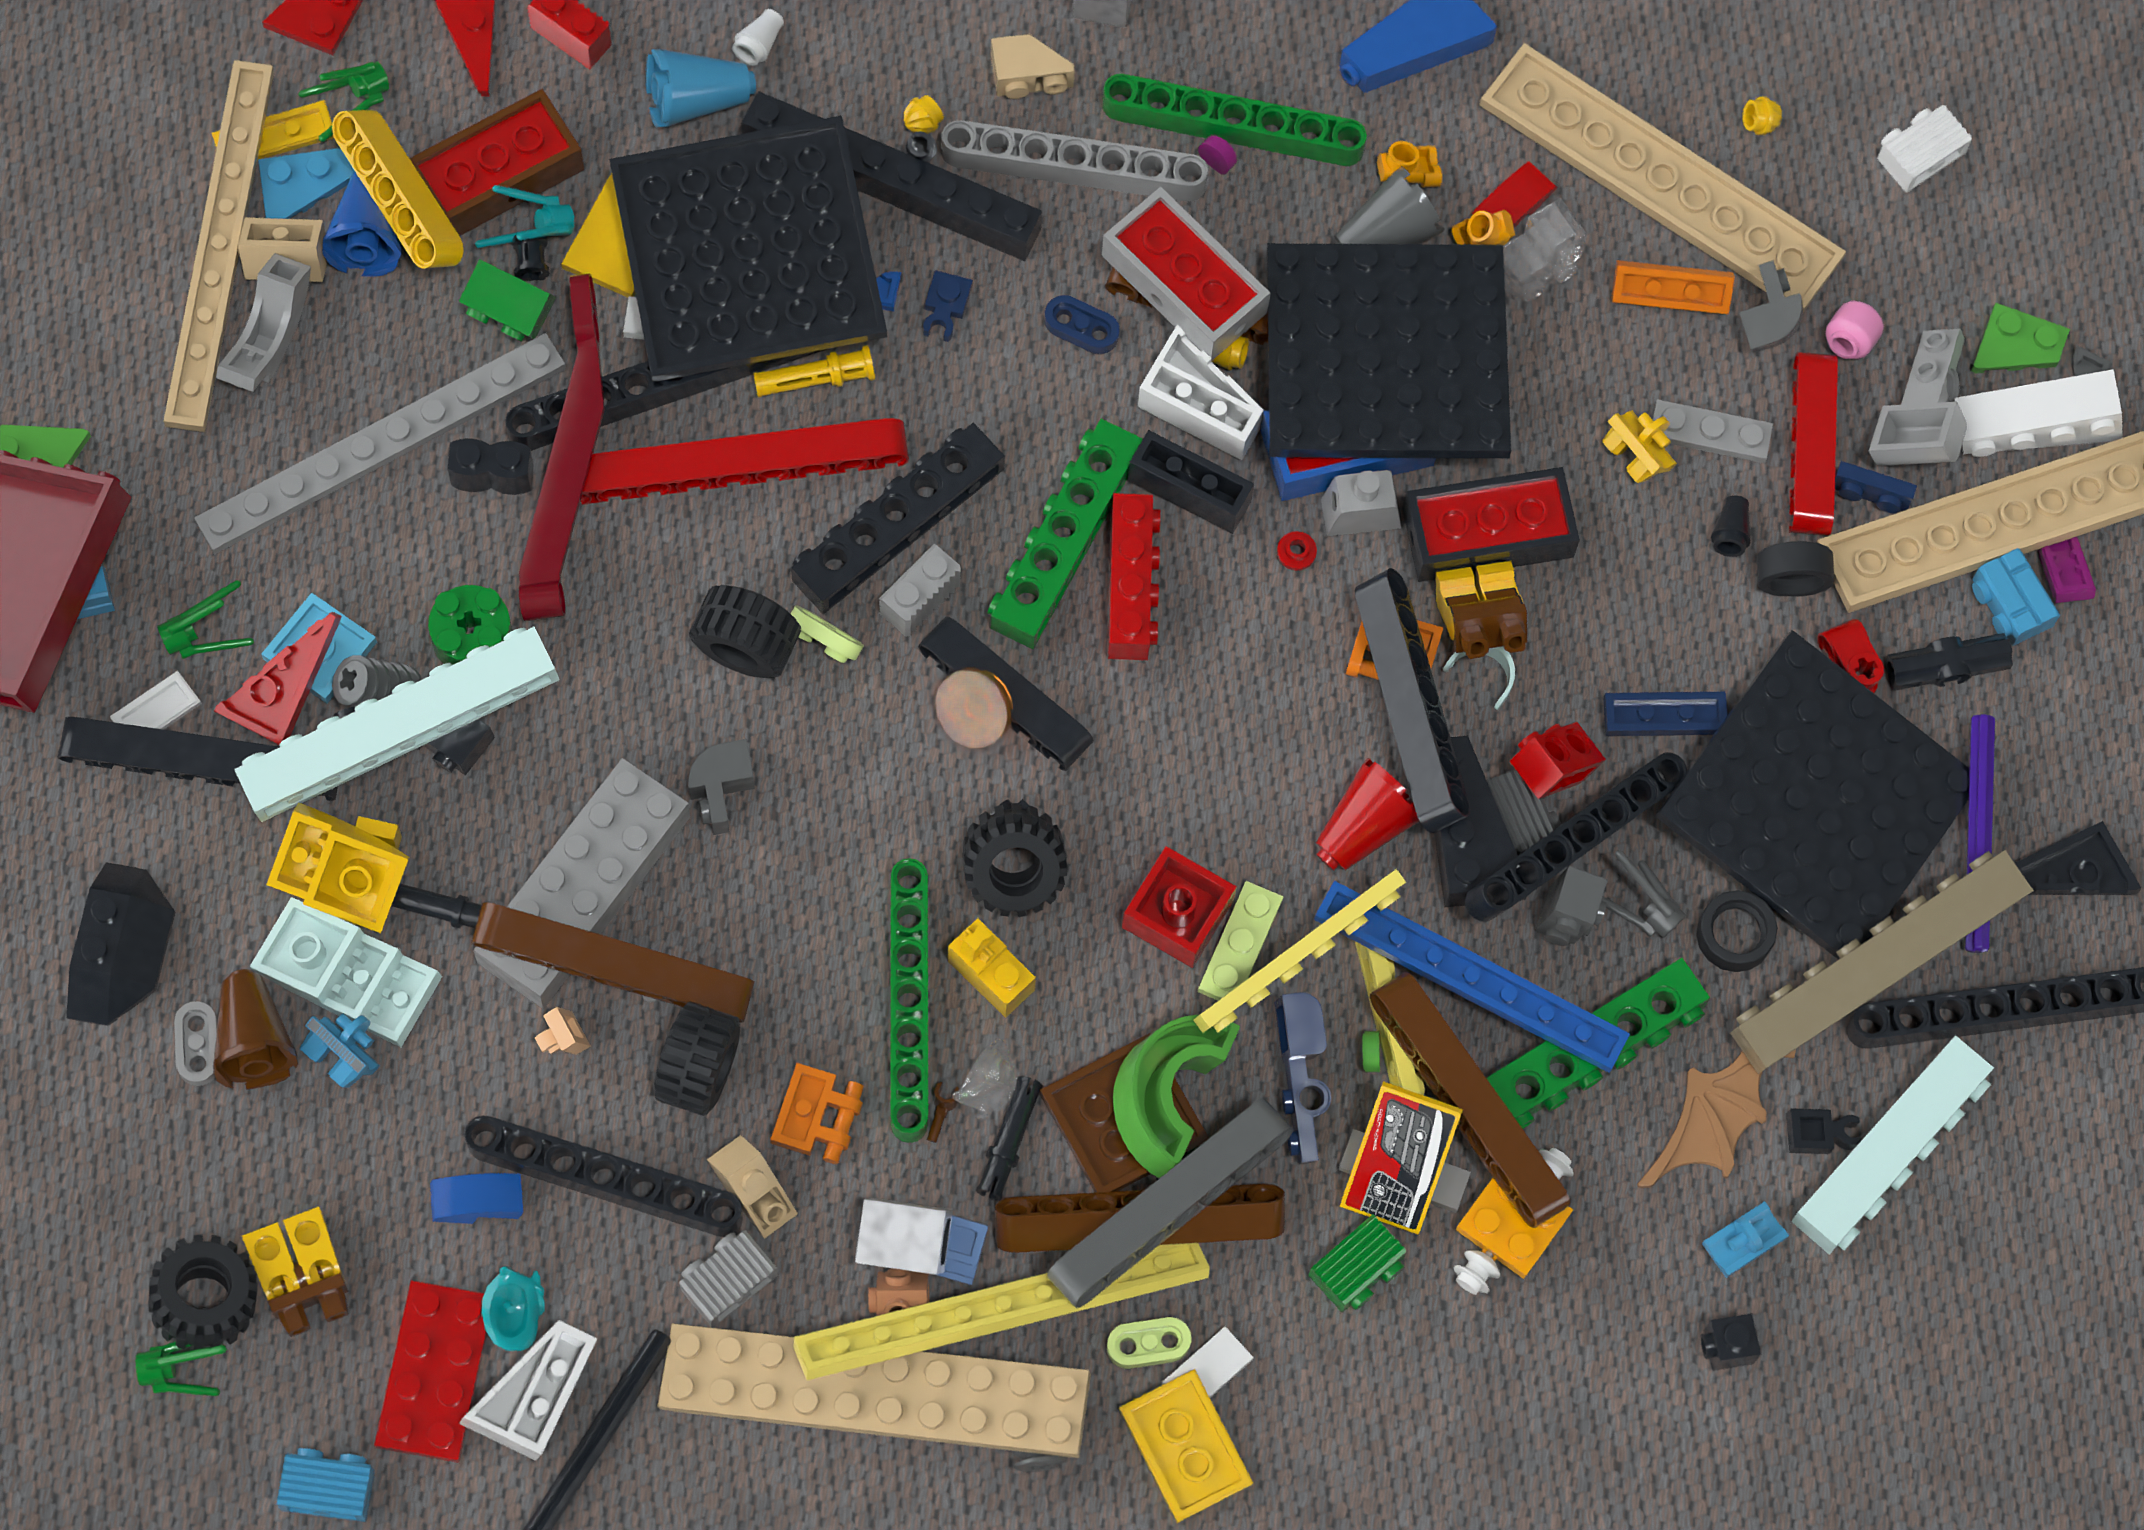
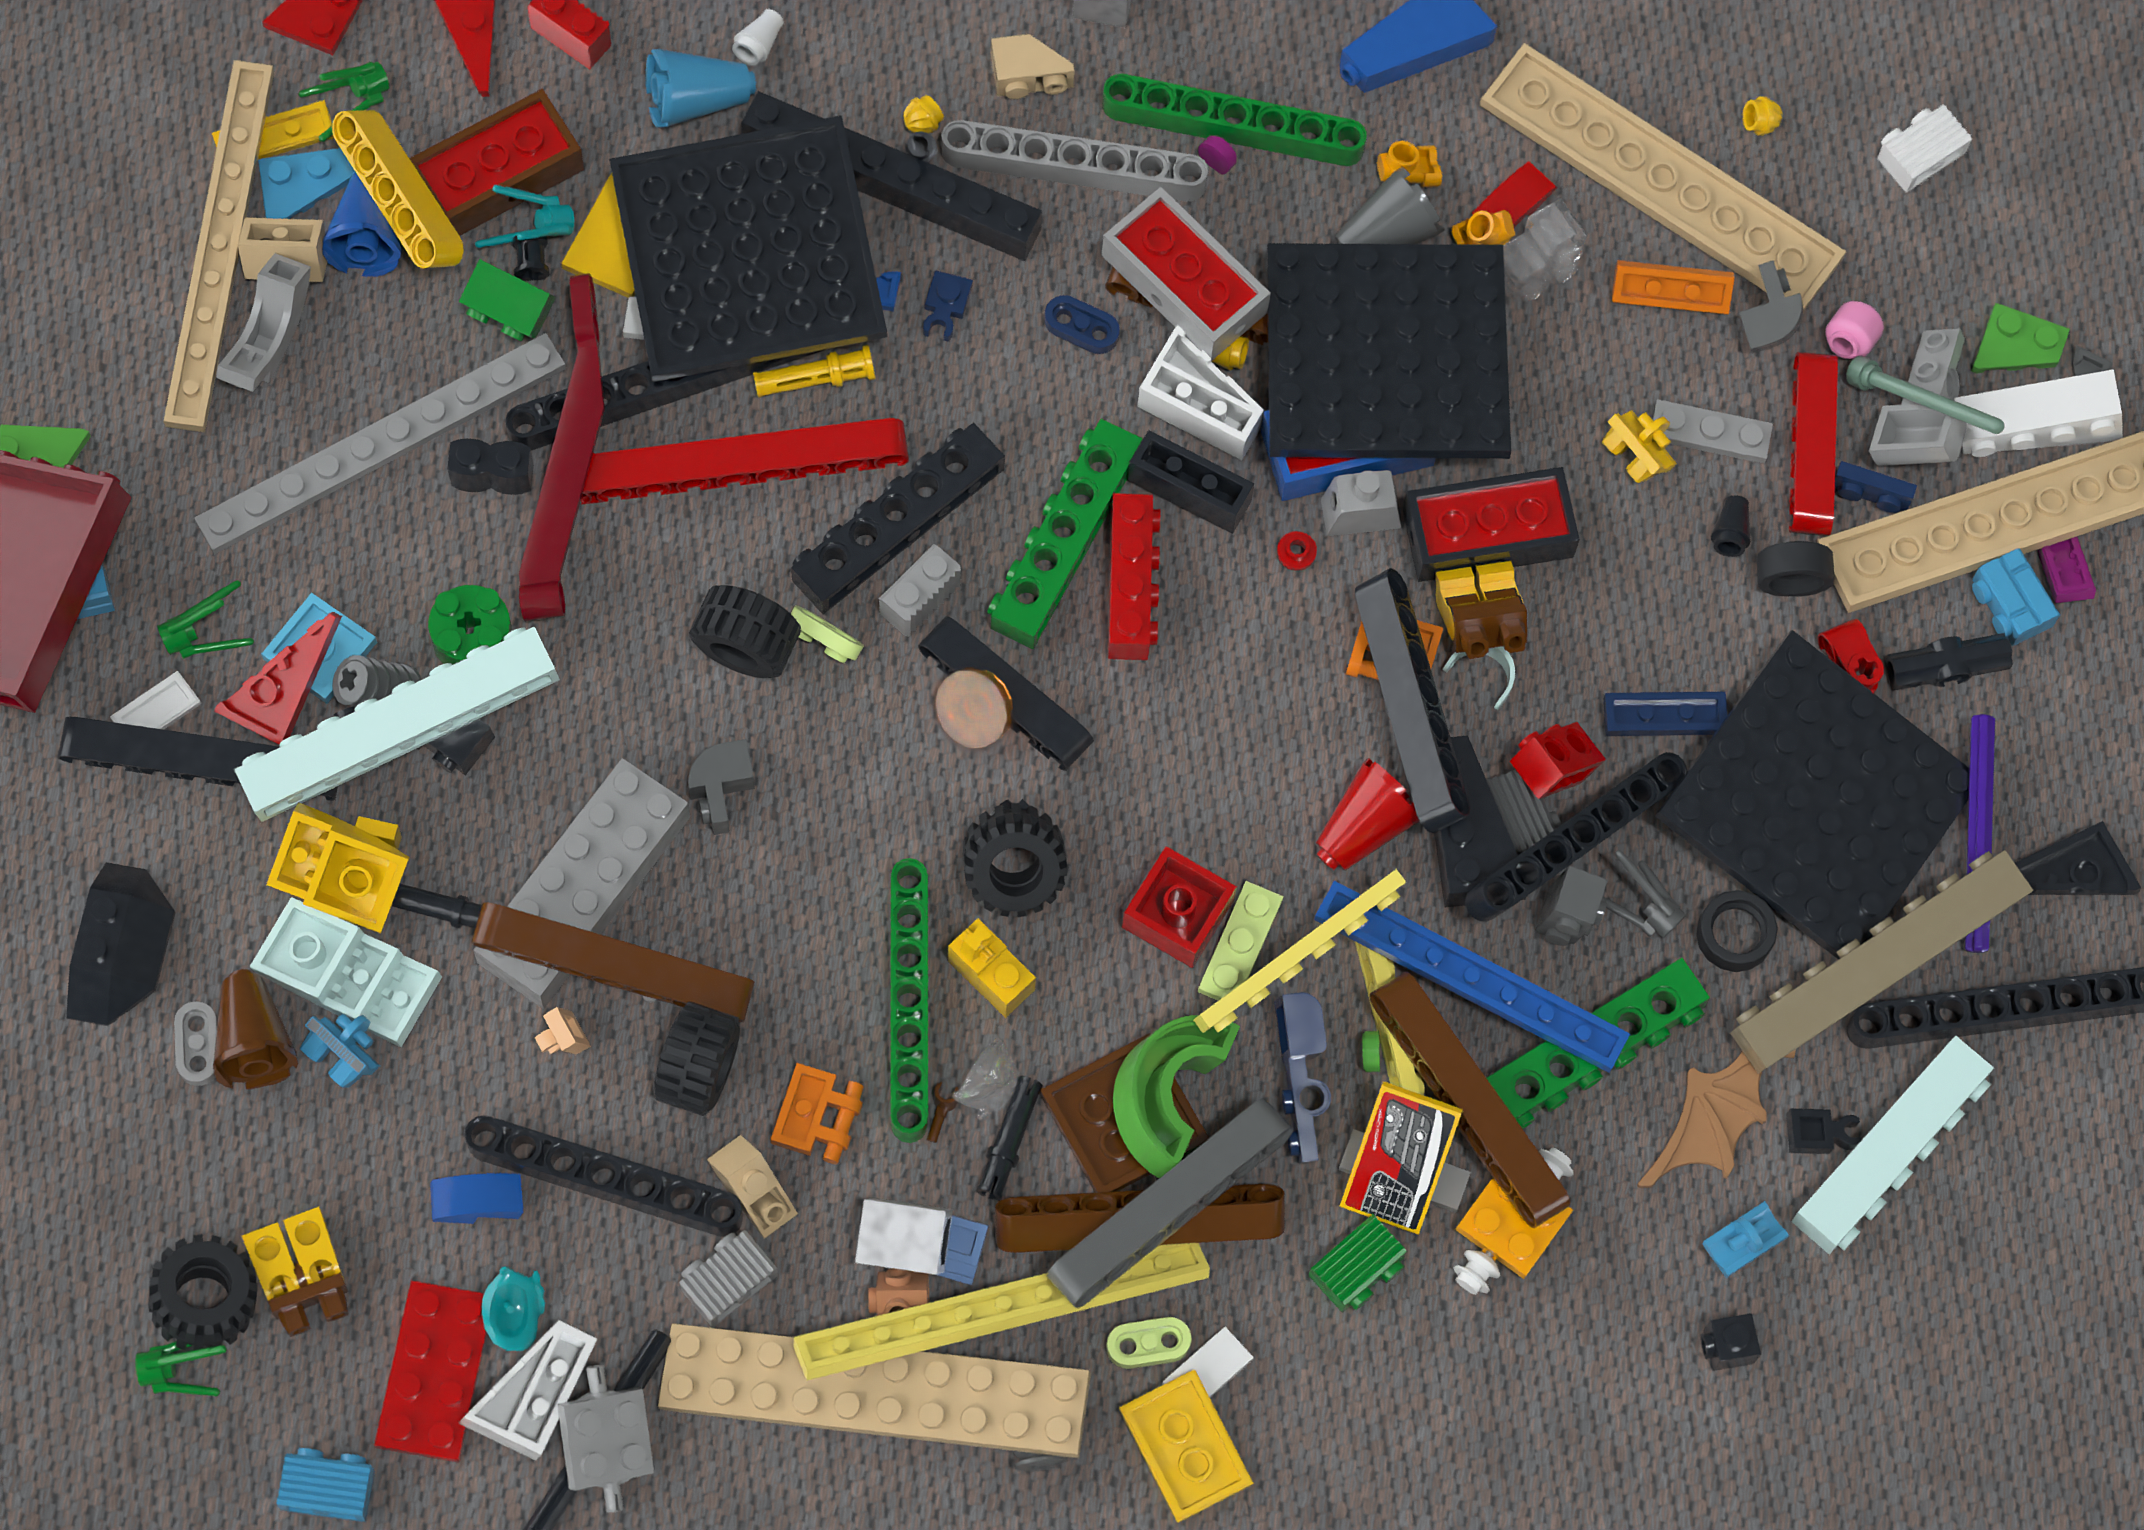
none -> light grey plate [557,1365,654,1512]
none -> sand green piece [1846,356,2005,434]

